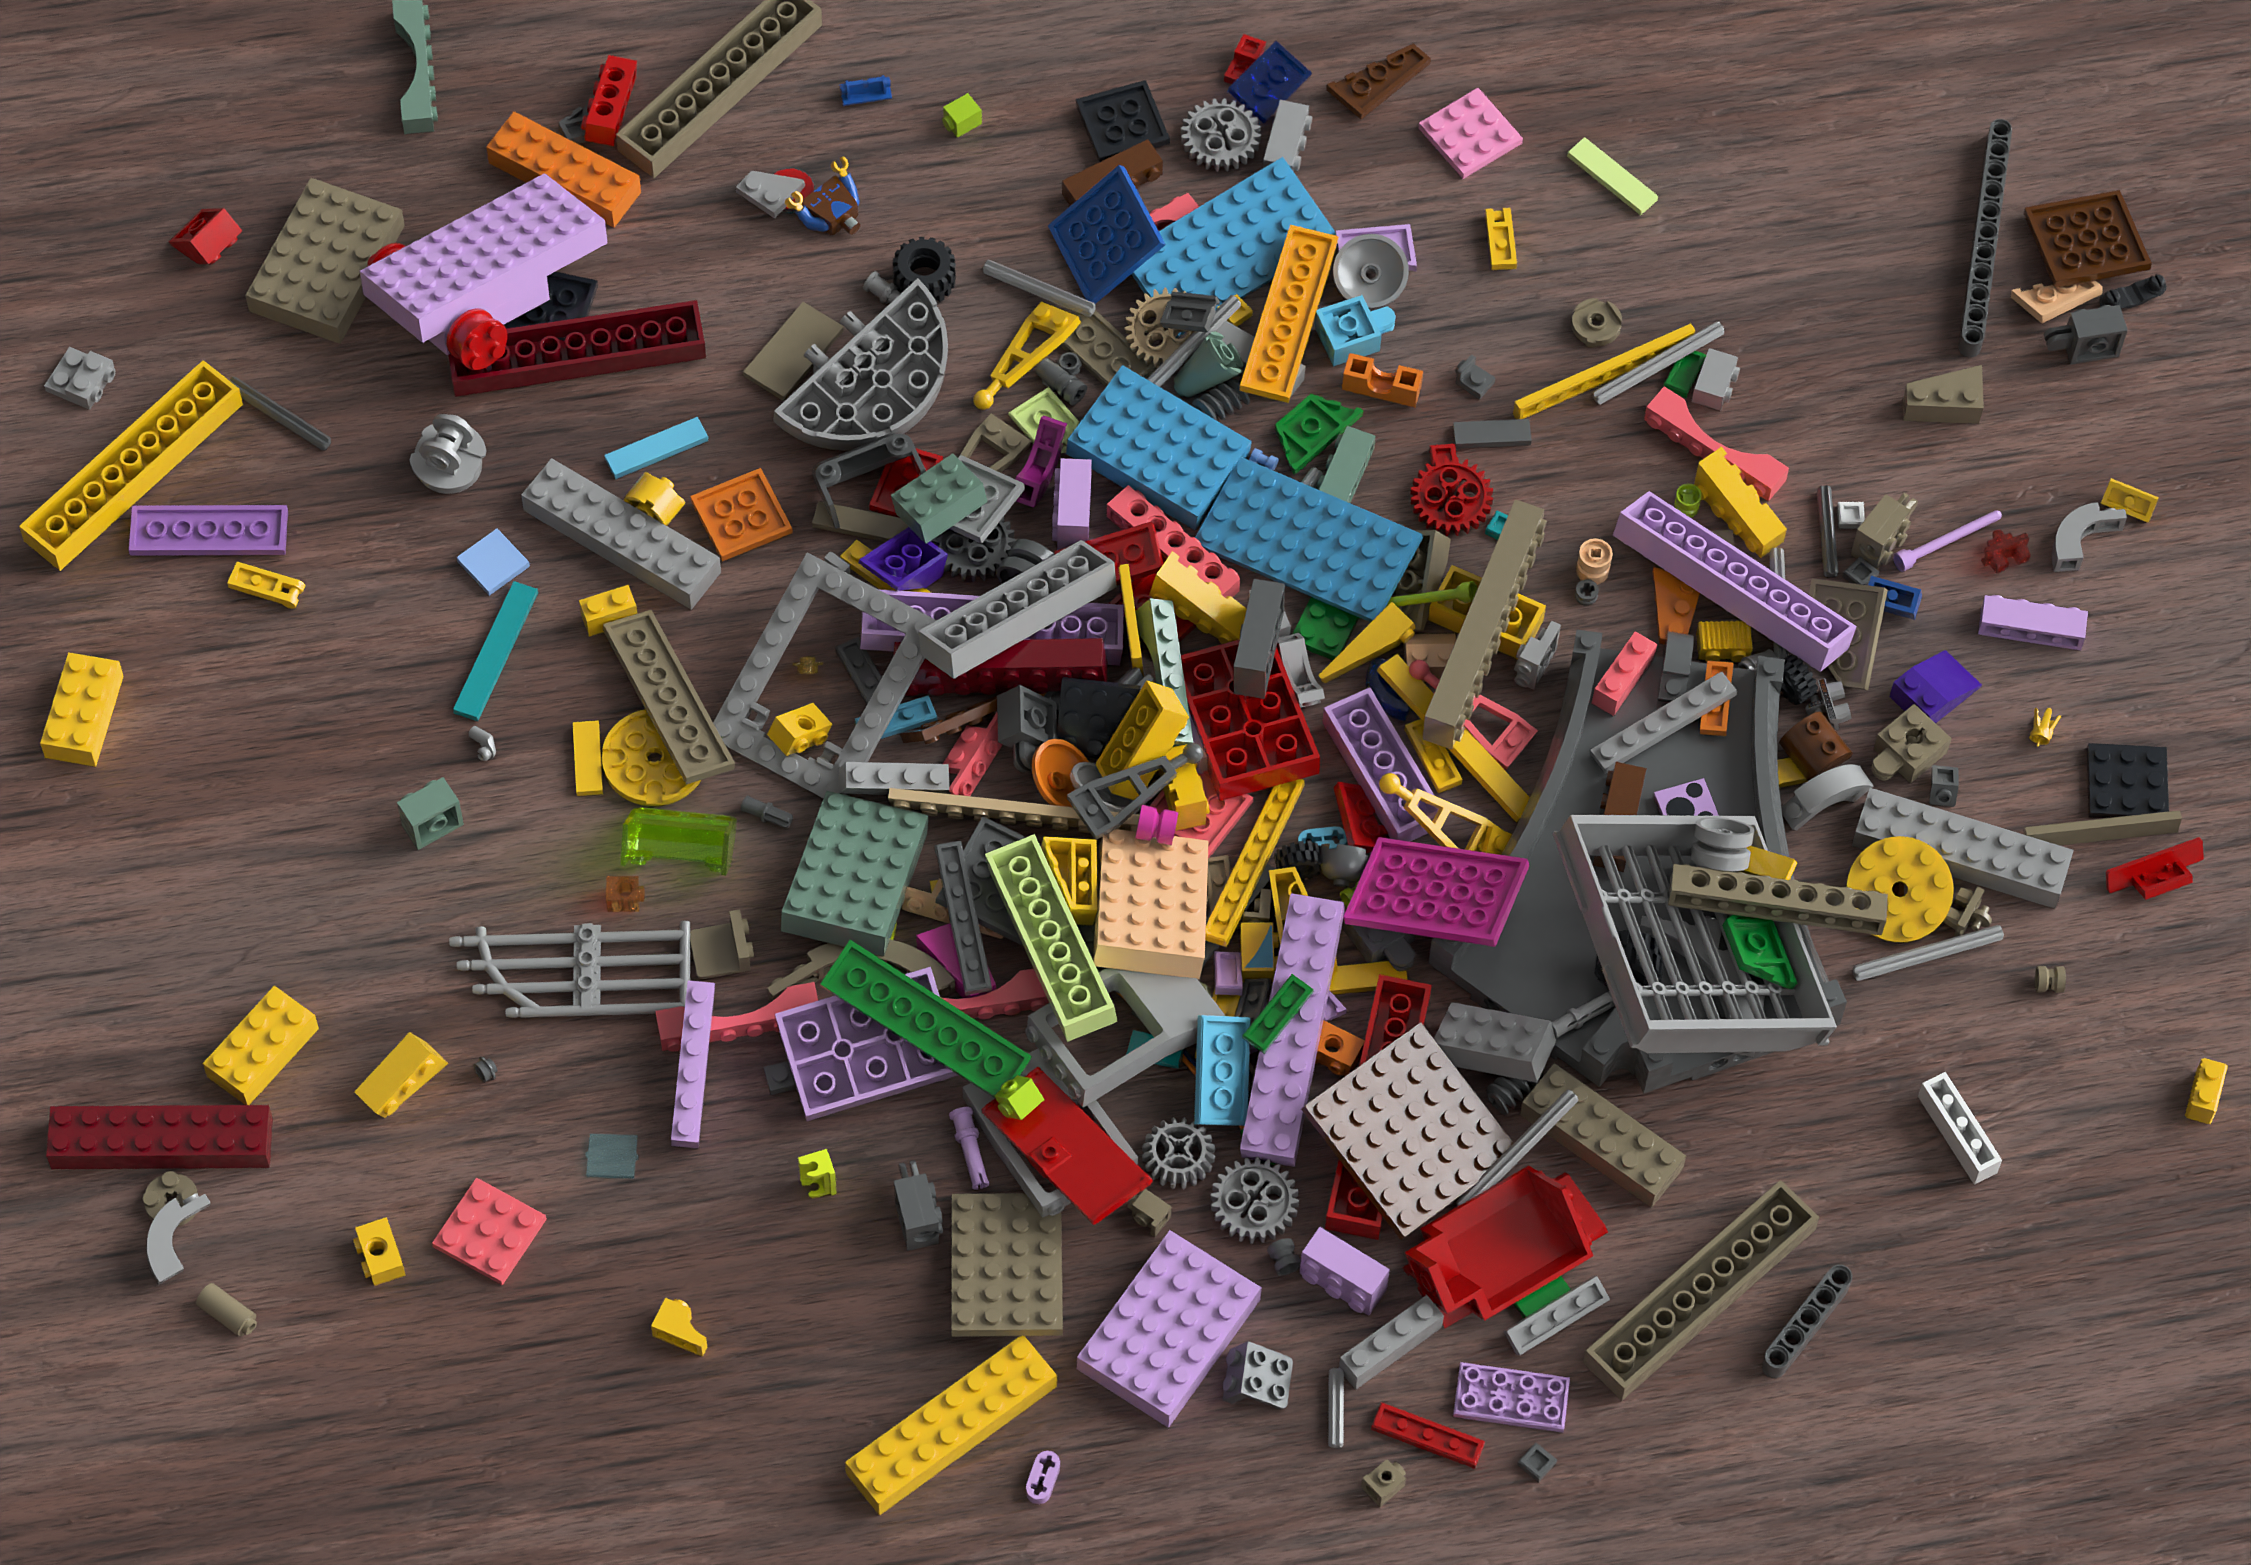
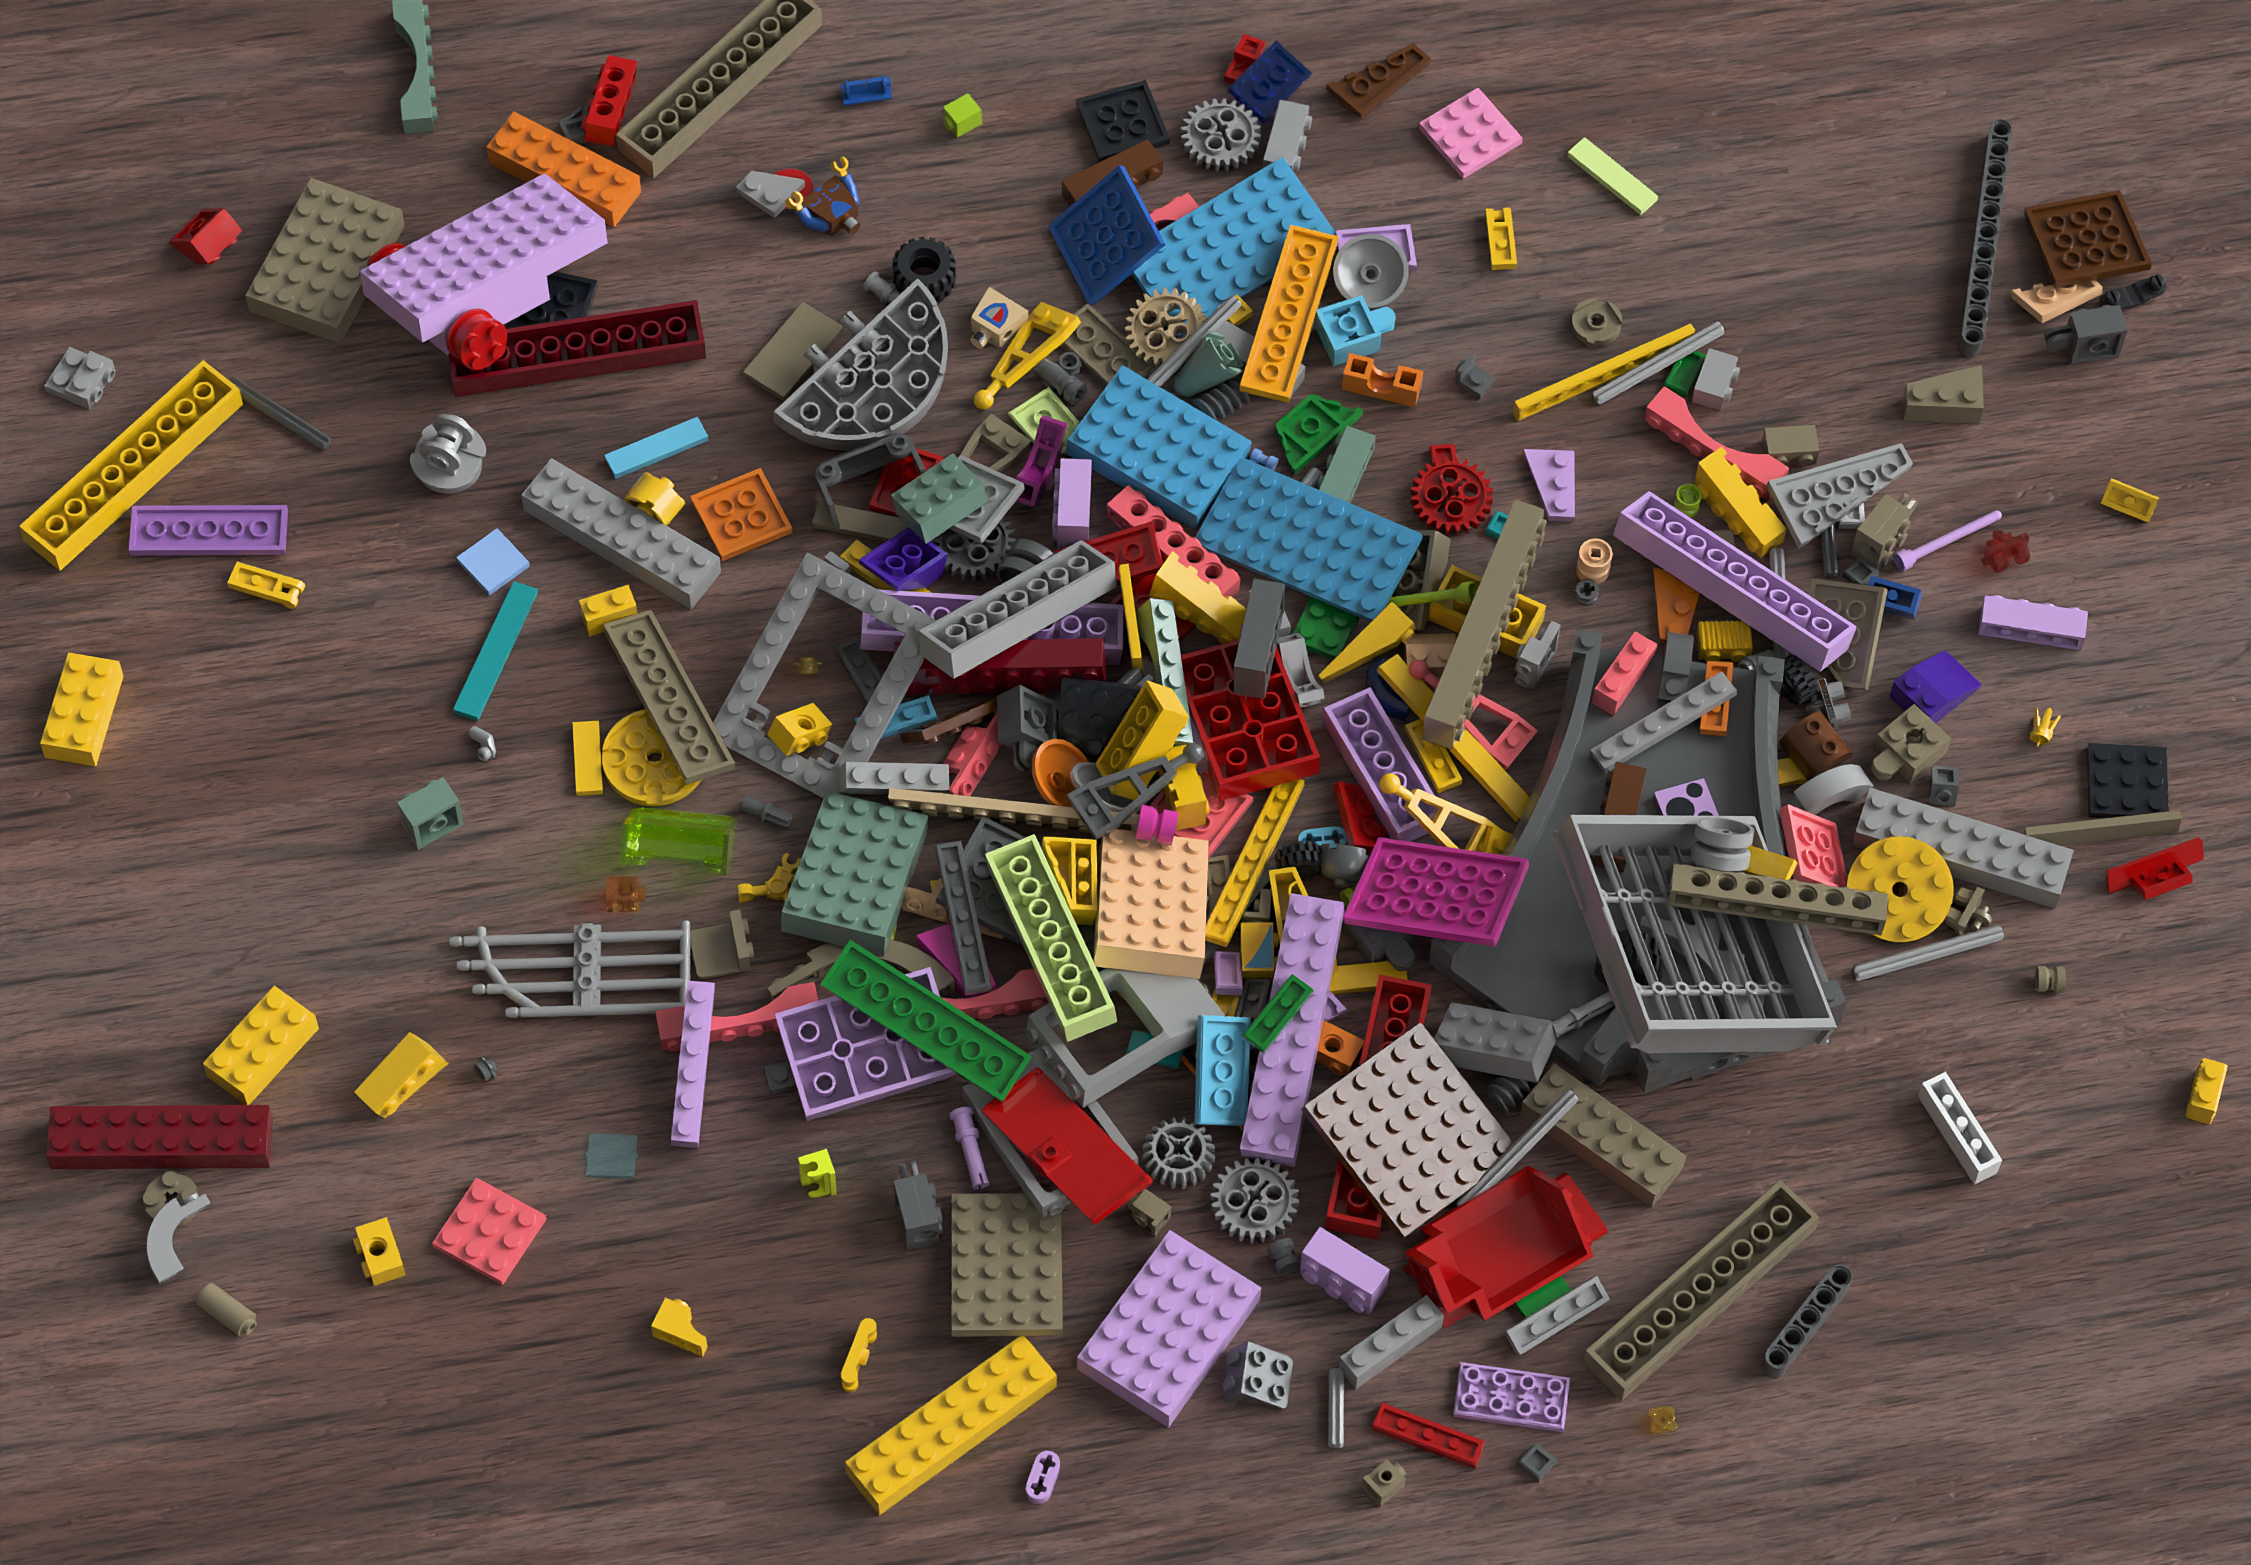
light grey axle [983,260,1096,317] -> none
lime brick [994,1075,1045,1120] -> none
dark grey plate [1160,291,1220,332] -> none
dark grey tile [1453,419,1532,449] -> none
green wing [1722,915,1797,989] -> none
light grey arch [2051,502,2127,572] -> none
none -> yellow piece [738,853,801,903]
none -> yellow plate [841,1318,877,1393]
none -> tan torso [970,287,1028,349]
none -> lavender wing [1523,449,1575,522]
none -> clear yellow plate [1648,1406,1678,1434]
none -> dark tan brick [1762,425,1819,467]
none -> light grey wing [1766,443,1913,549]
none -> coral plate [1779,804,1847,887]

